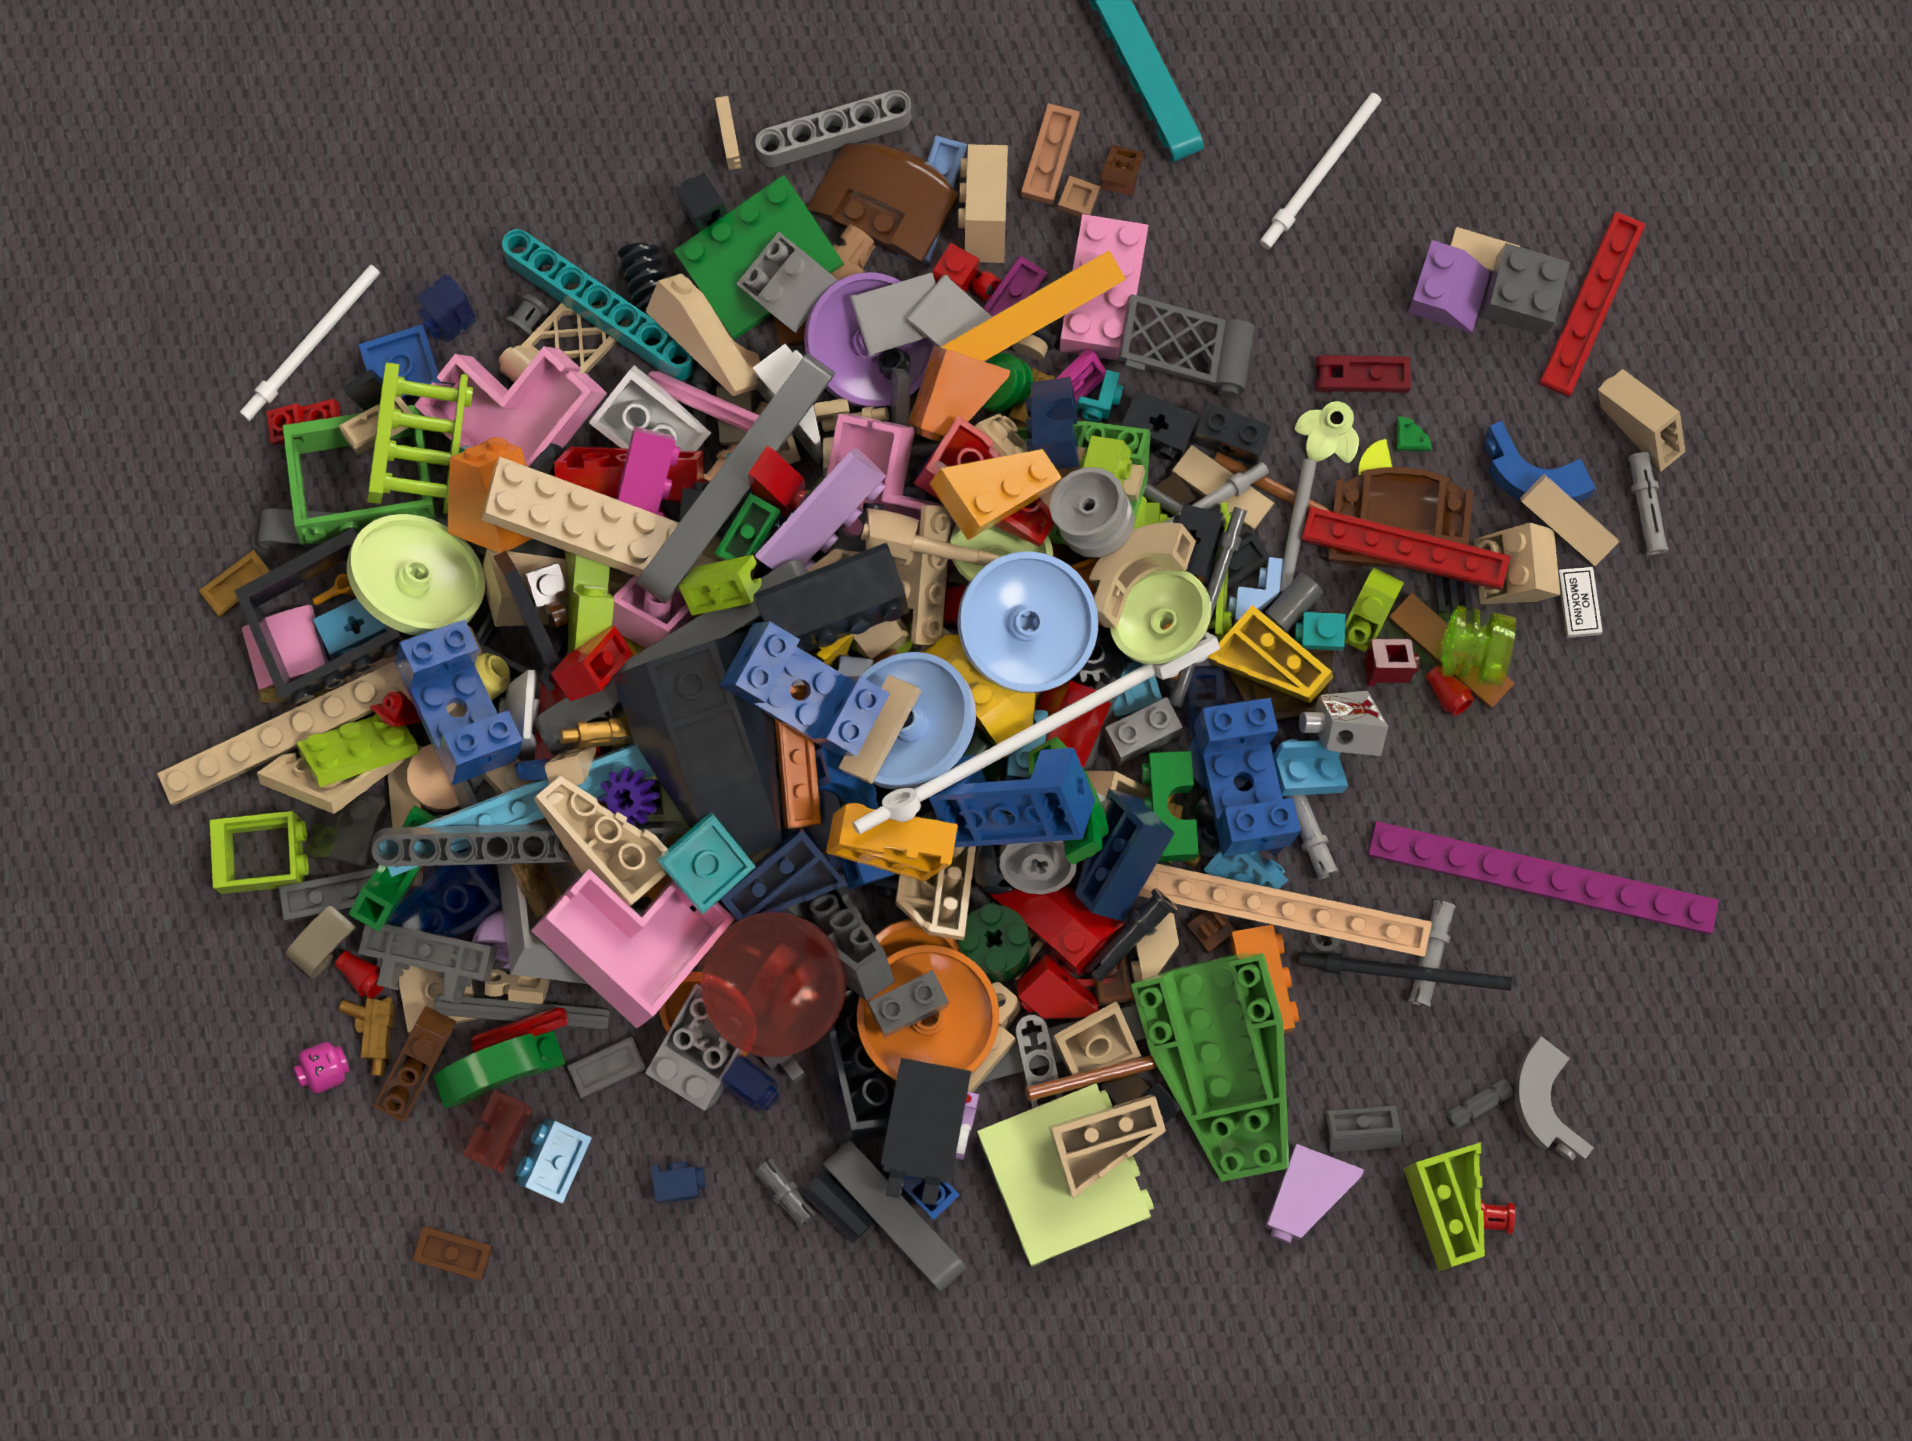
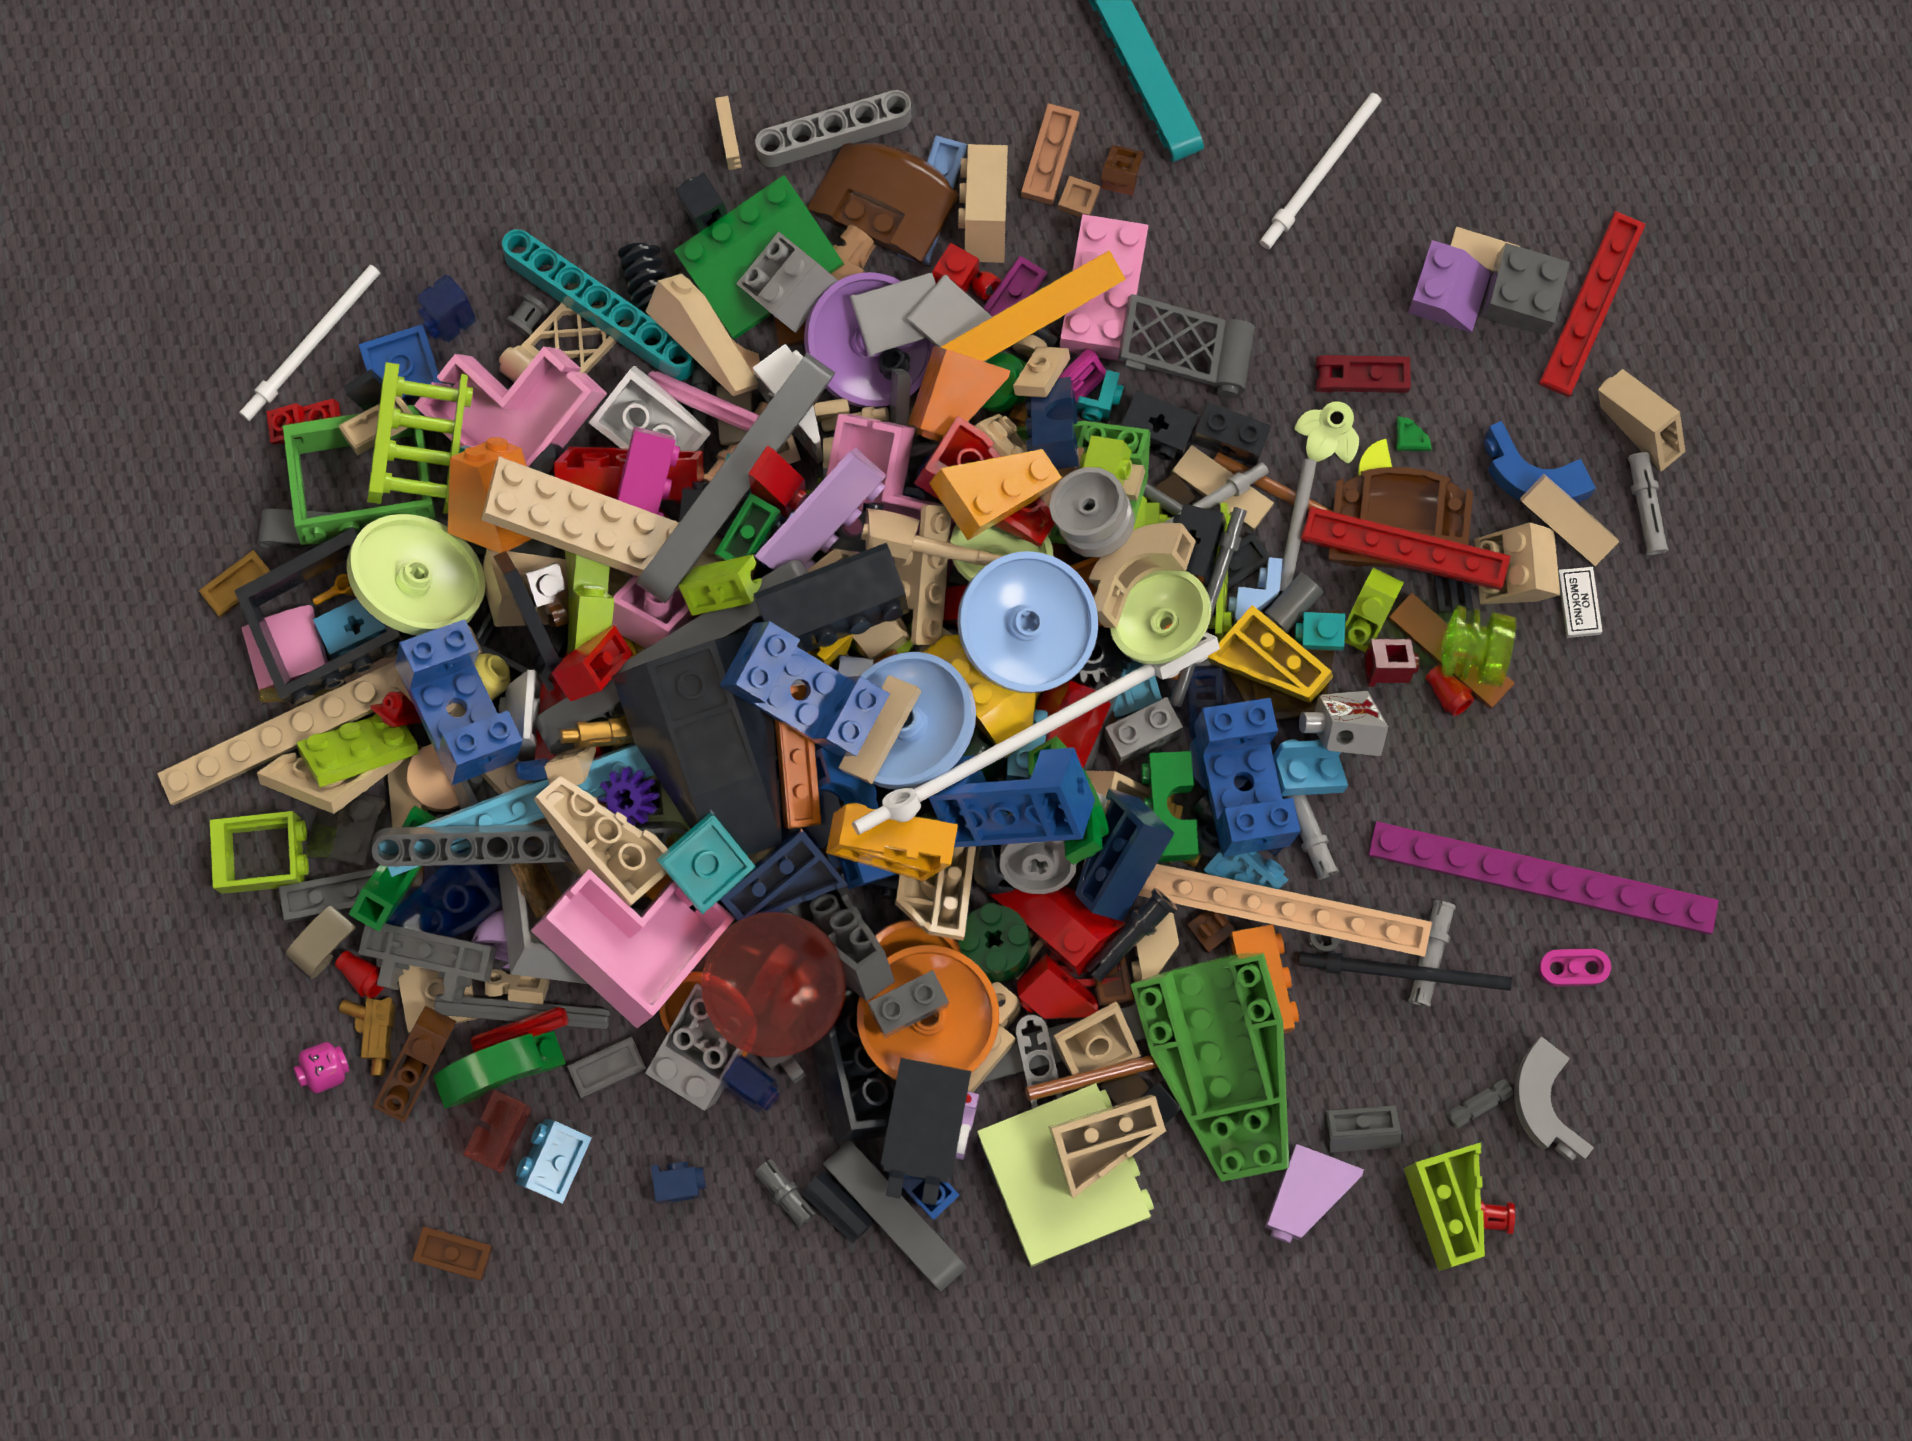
none -> tan plate [1013,347,1070,397]
none -> dark pink plate [1538,949,1611,987]

